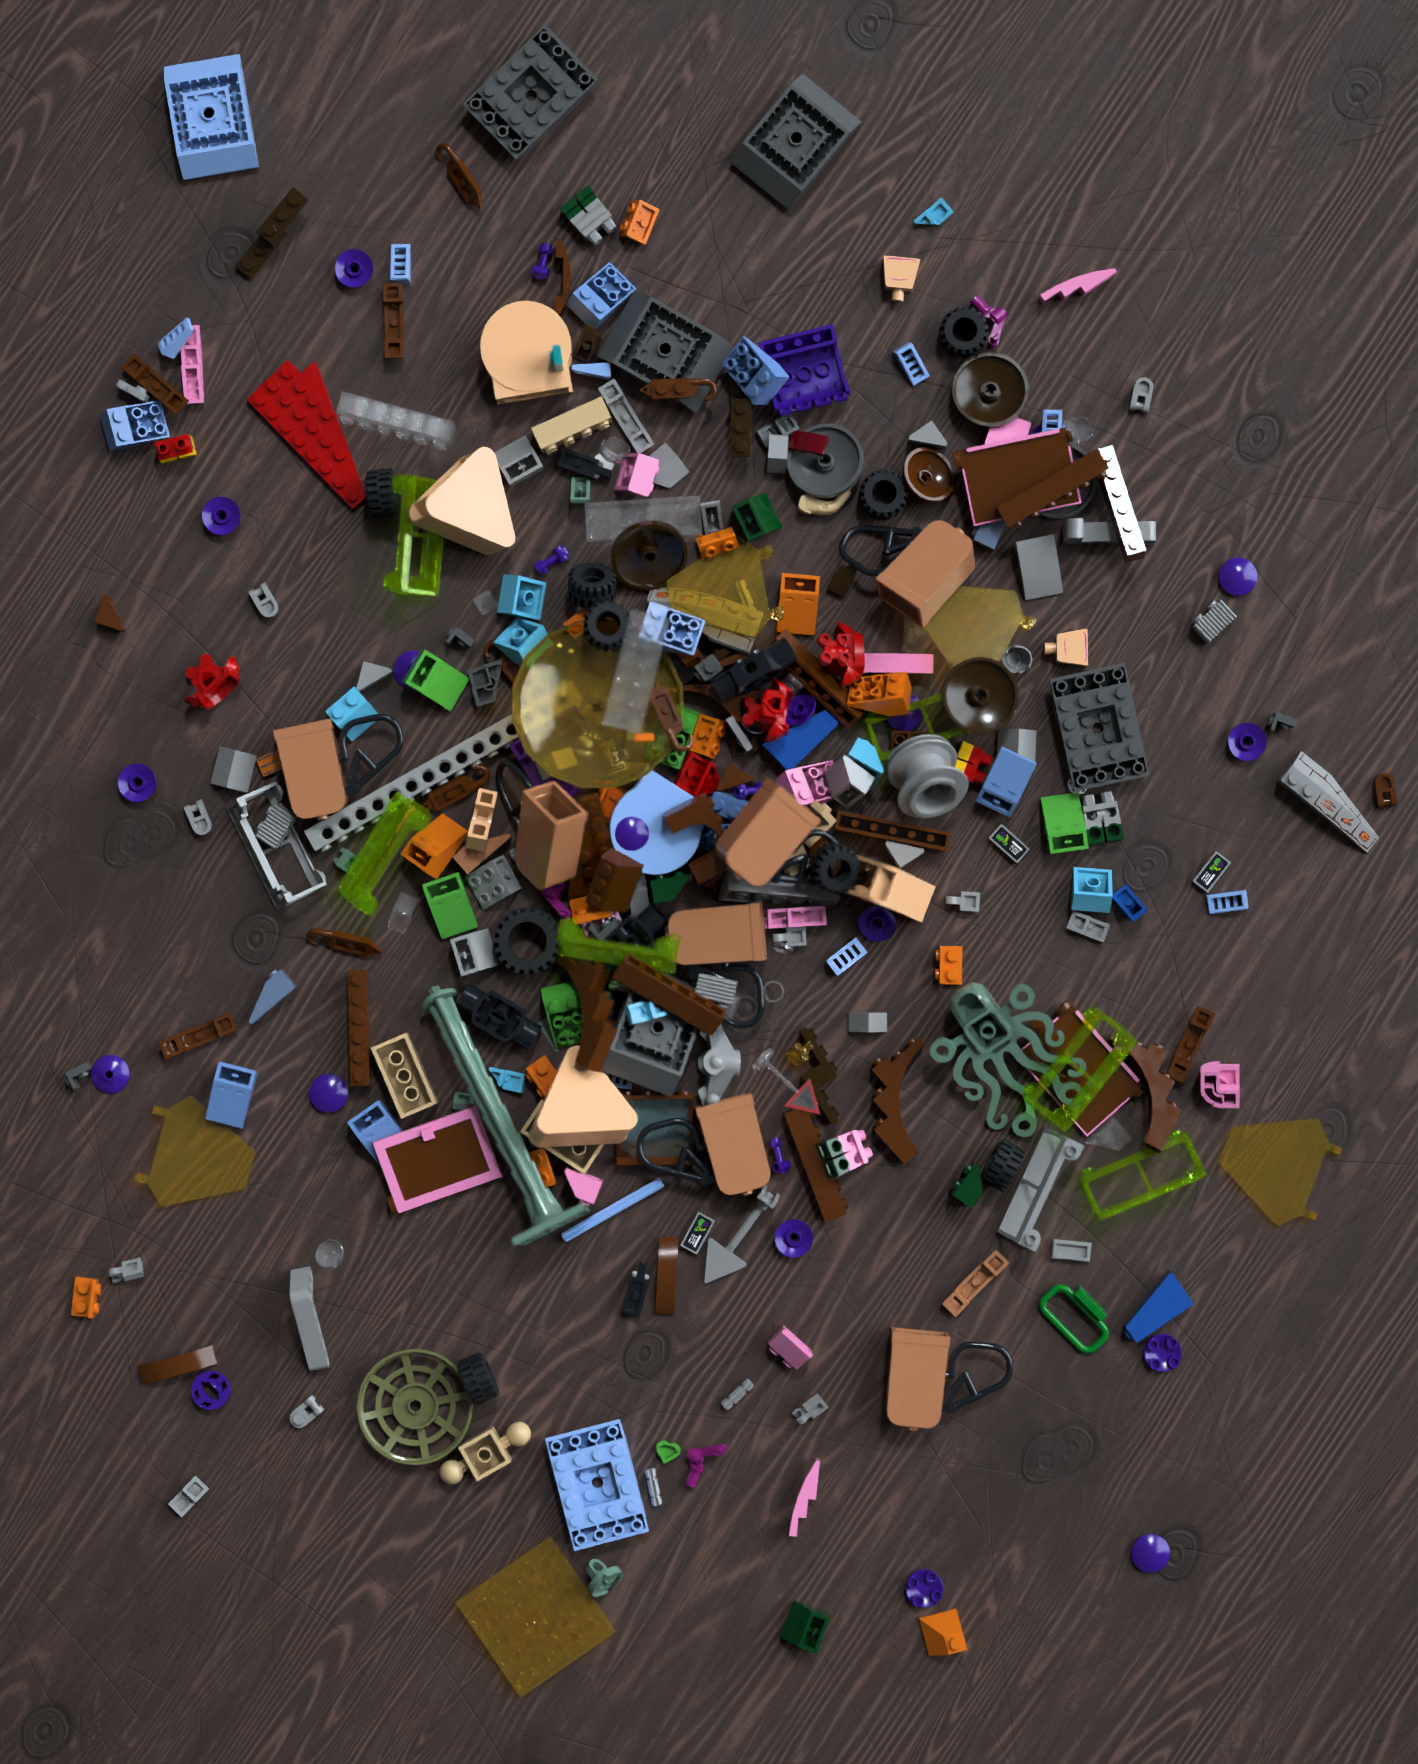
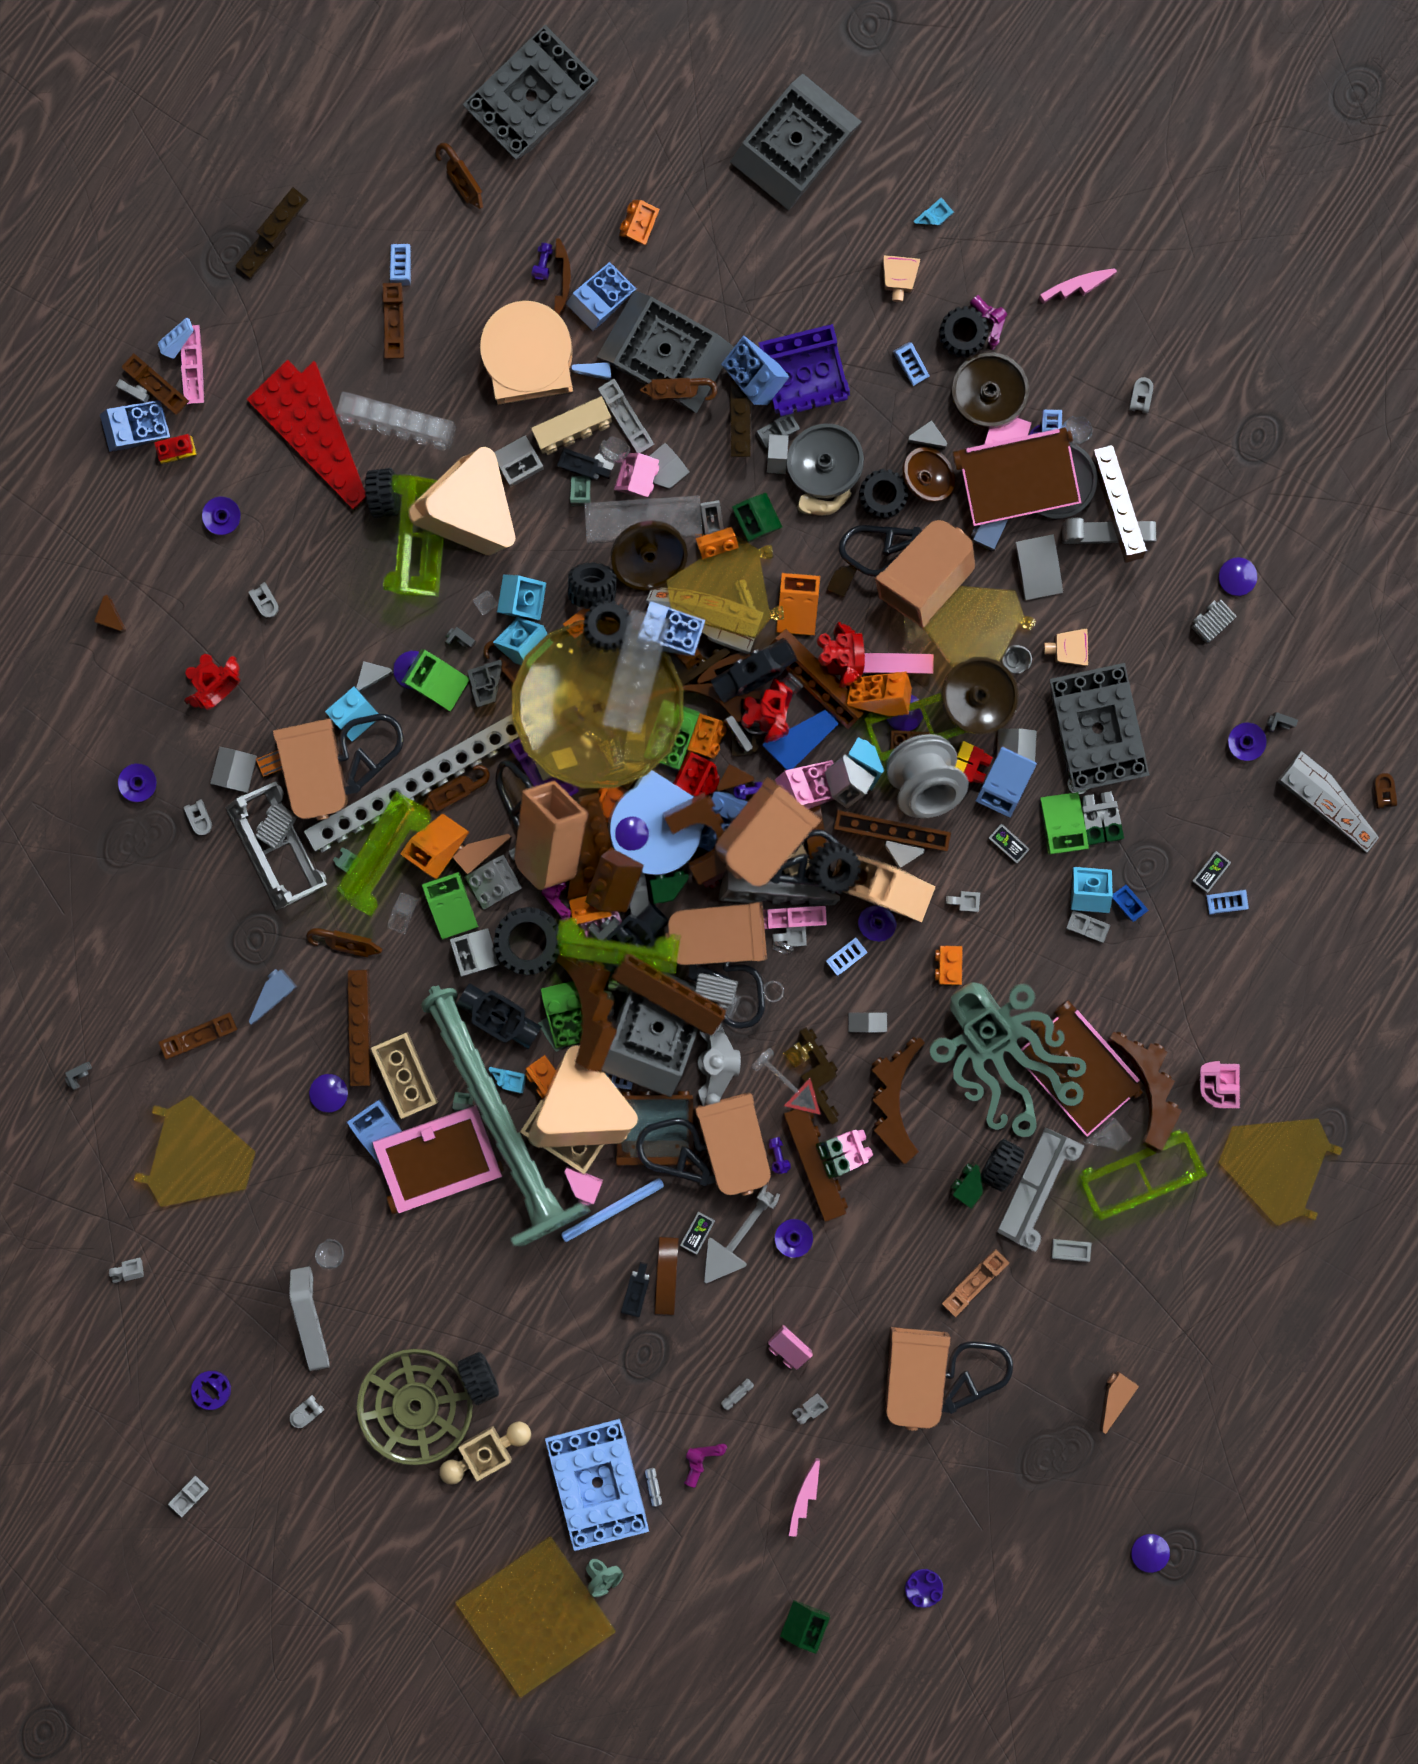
orange bracket [71,1276,102,1319] -> none
dark purple dish [91,1055,130,1093] -> none
reddish brown slope [138,1345,217,1384] -> none
light blue slope [164,54,259,180] -> none
medium blue slope [205,1062,258,1129] -> none
dark purple dish [335,249,373,288] -> none
light nougat arch [466,788,498,852] -> none
orange bracket [528,1147,556,1188] -> none
dark purple bar [534,545,569,574] -> none
teal plate [549,345,564,371] -> none
light grey hips [560,185,616,246] -> none
dark brown slope [572,324,603,364] -> none
medium azure slope [625,1001,668,1025] -> none
orange tile [634,733,654,743] -> none
reddish brown plate [649,681,693,752] -> none
bright green tile [656,1440,681,1465] -> none
dark grey bracket [693,653,724,683] -> none
dark purple dish [785,693,816,727] -> none
dark red slope [788,431,830,457] -> none
tan bracket [804,800,837,847] -> none
orange slope [919,1608,967,1656] -> none
reddish brown brick [995,448,1109,529] -> none
clear neon green windscreen [1022,1005,1138,1132] -> none
green bar [1039,1284,1109,1354] -> none
blue slope [1123,1270,1193,1343] -> none
dark purple dish [1144,1334,1182,1372] -> none
reddish brown slope [1166,1006,1215,1083] -> none
none -> nougat slope [1101,1371,1139,1434]

